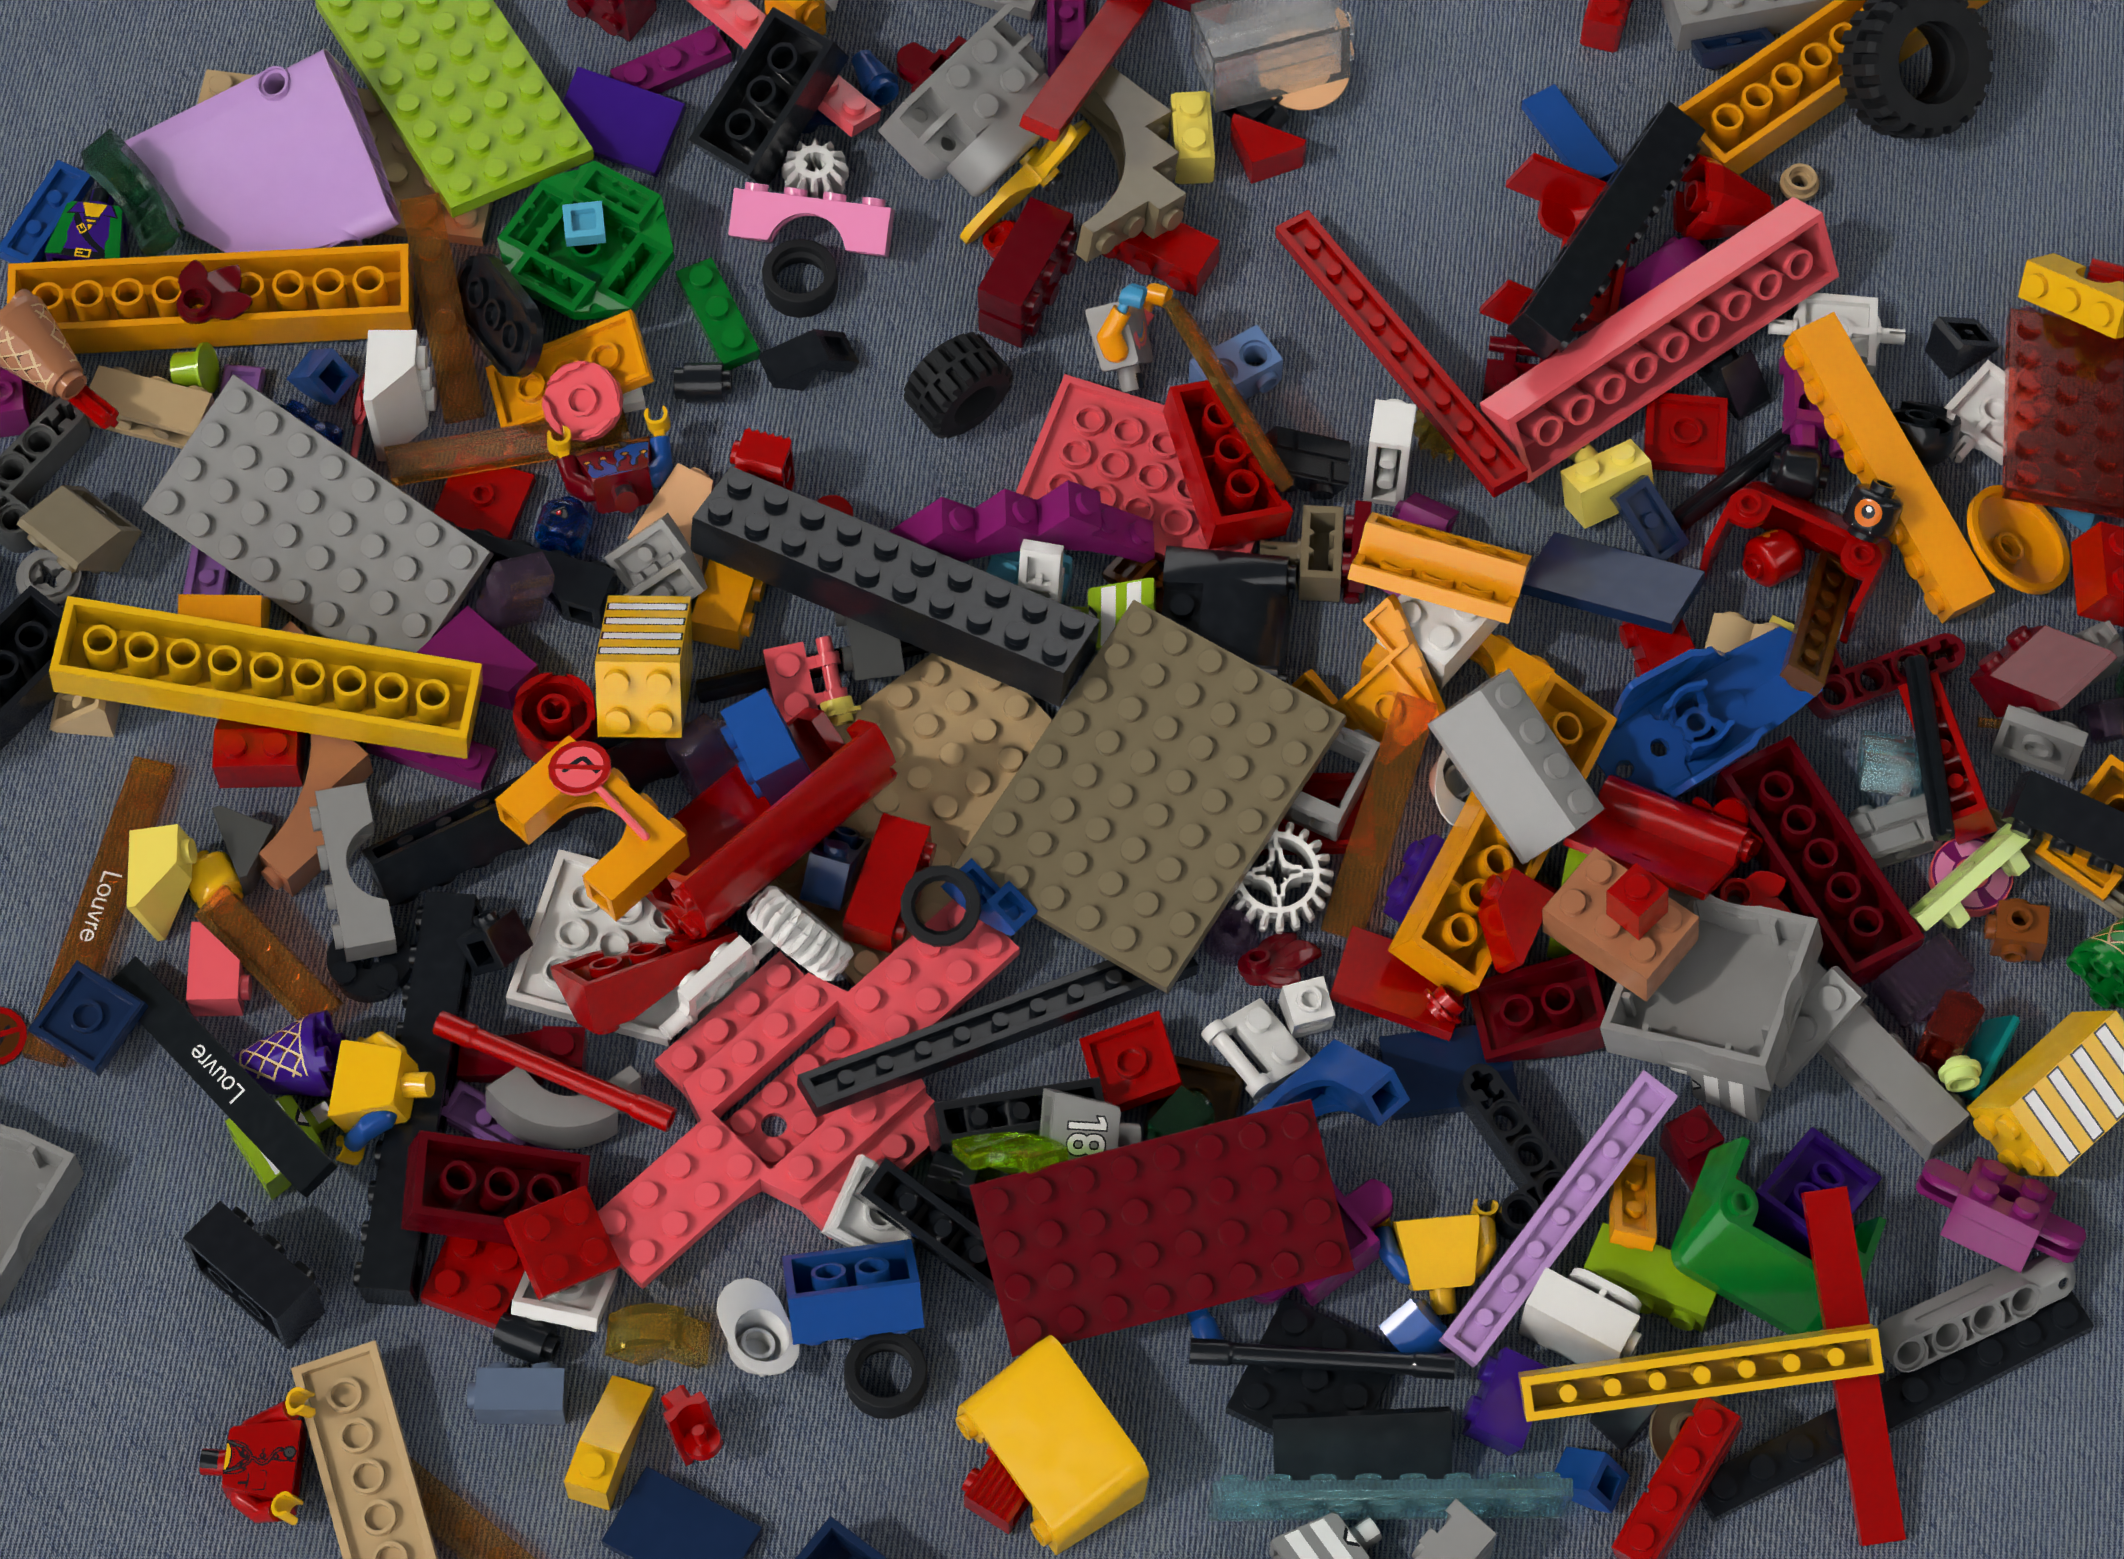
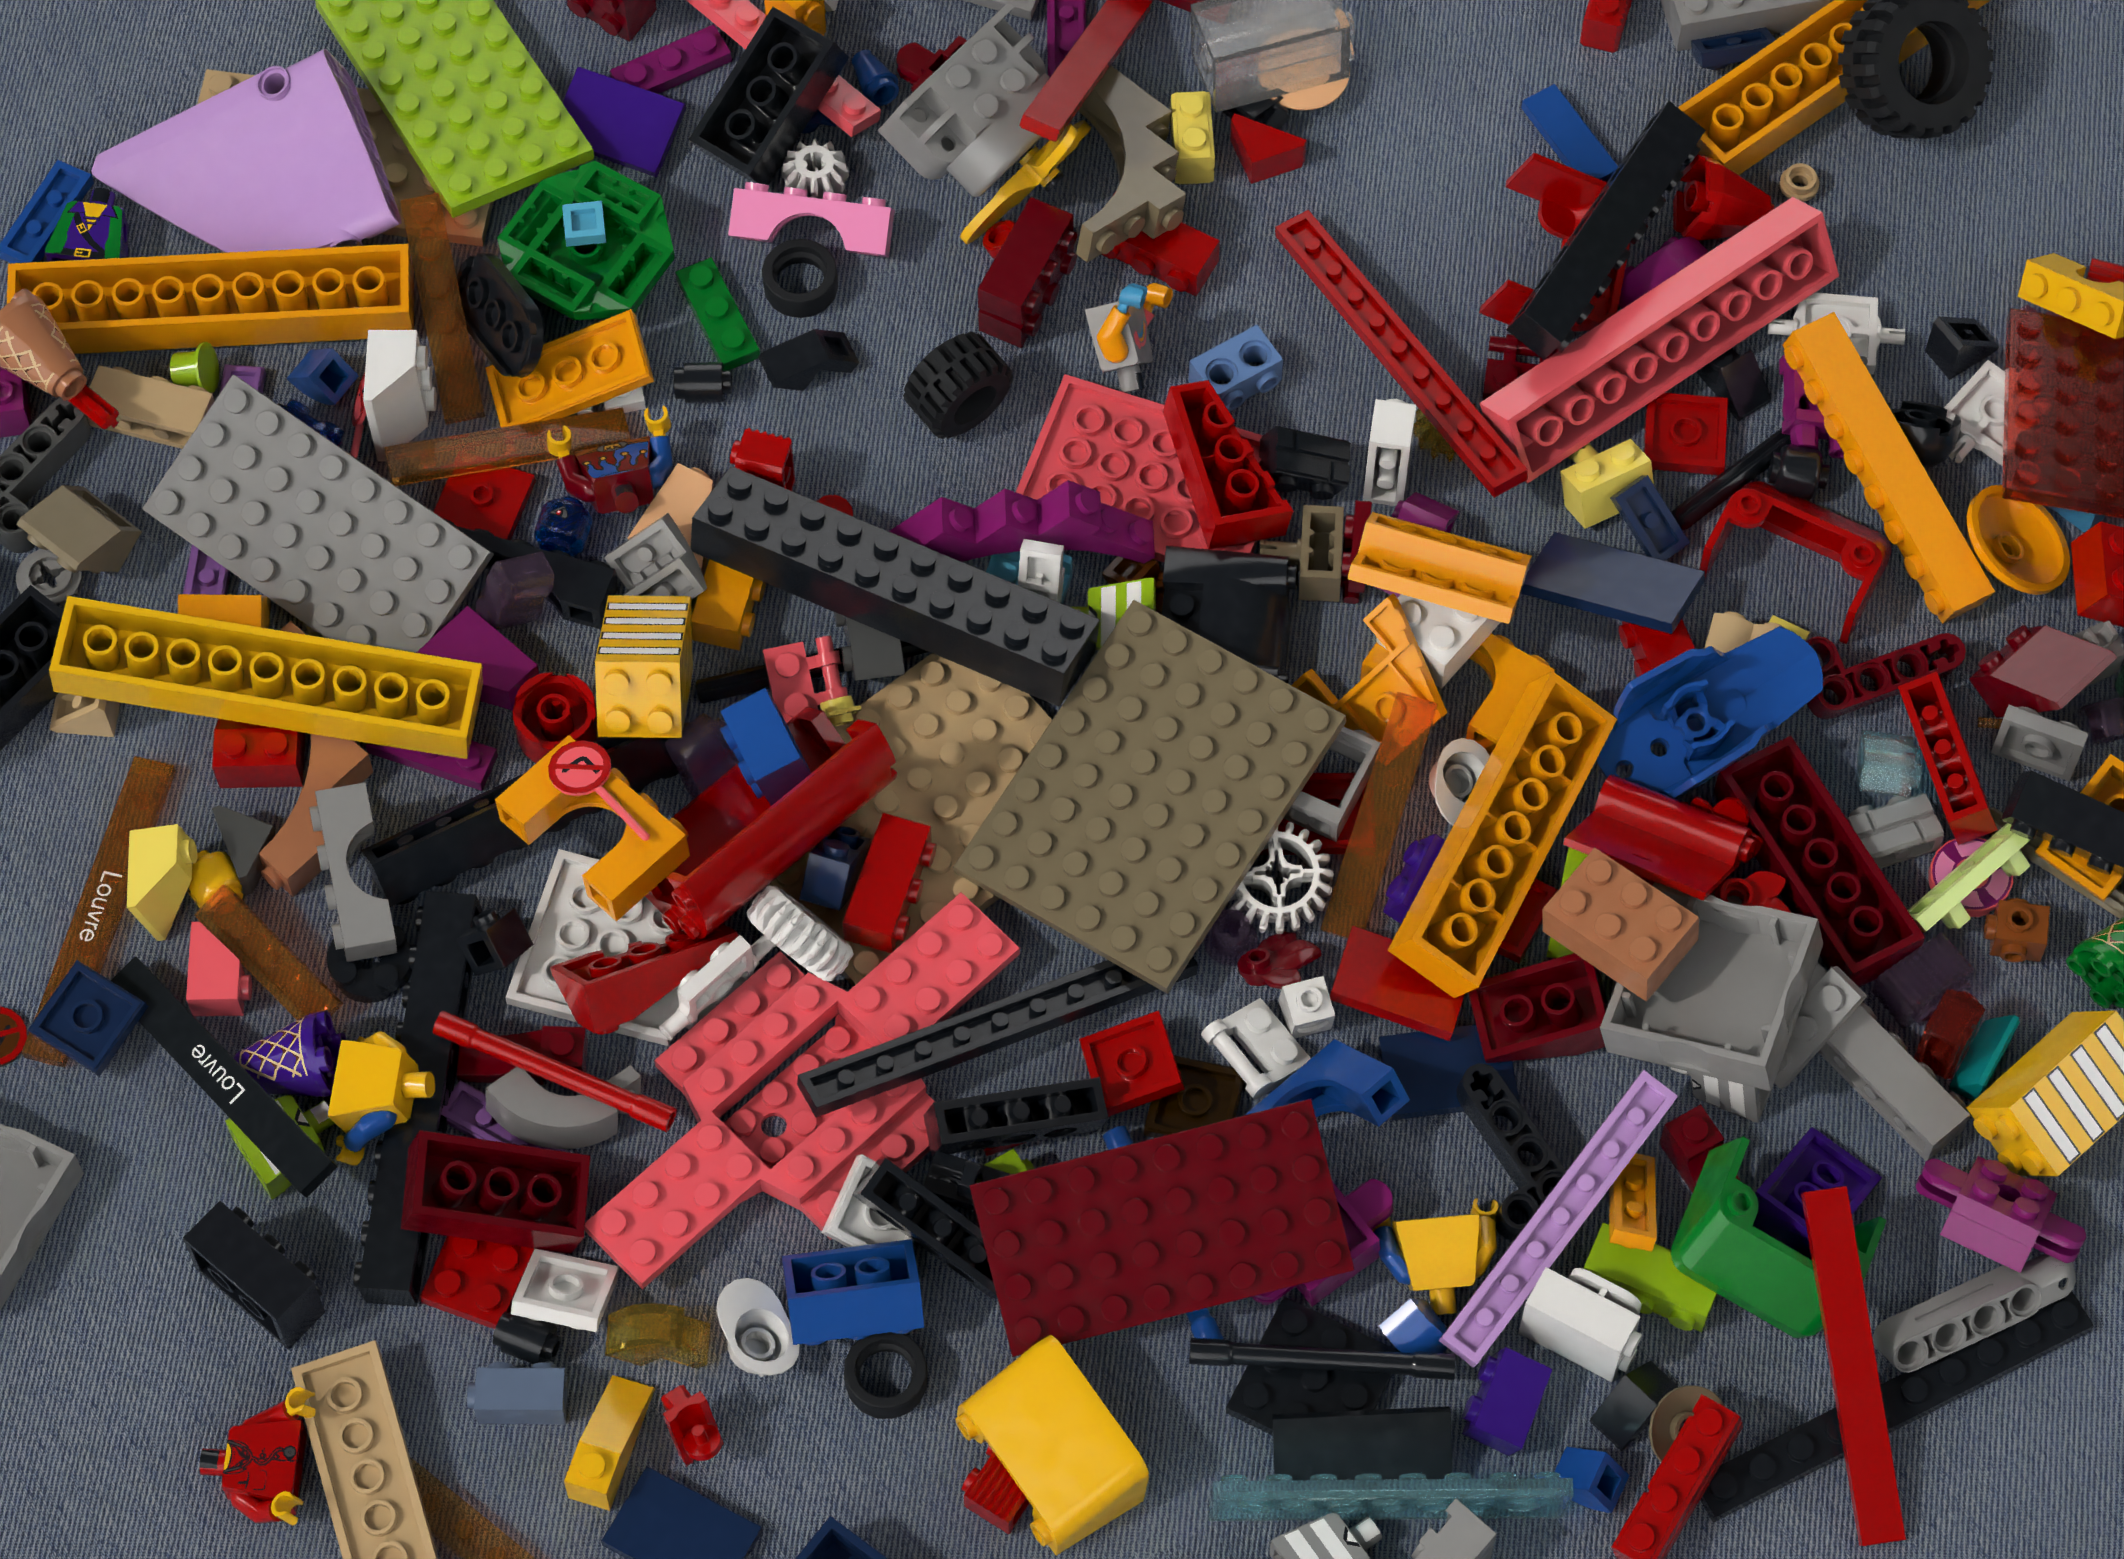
clear green arch [80,128,185,257] -> none
dark red plate [176,260,253,324] -> none
red plate [503,1186,621,1301] -> none
coral tile [542,361,624,442] -> none
black tyre [901,865,981,947] -> none
blue slope [941,858,1038,936] -> none
clear neon green tile [951,1132,1069,1174] -> none
light grey torso [1037,1088,1141,1168] -> none
clear green brick [1148,1085,1215,1139] -> none
clear orange tile [1162,297,1294,492] -> none
red plate [1423,984,1465,1024] -> none
light grey slope [1427,669,1605,865] -> none
red slope [1477,867,1554,974] -> none
yellow brick [1518,1323,1884,1422] -> none
red brick [1606,862,1669,940] -> none
red head [1742,528,1805,587] -> none
reddish brown plate [1779,549,1855,697] -> none
black head [1843,479,1903,543] -> none
black axle [1904,654,1955,842] -> none
yellowish green plate [1938,1055,1982,1092] -> none

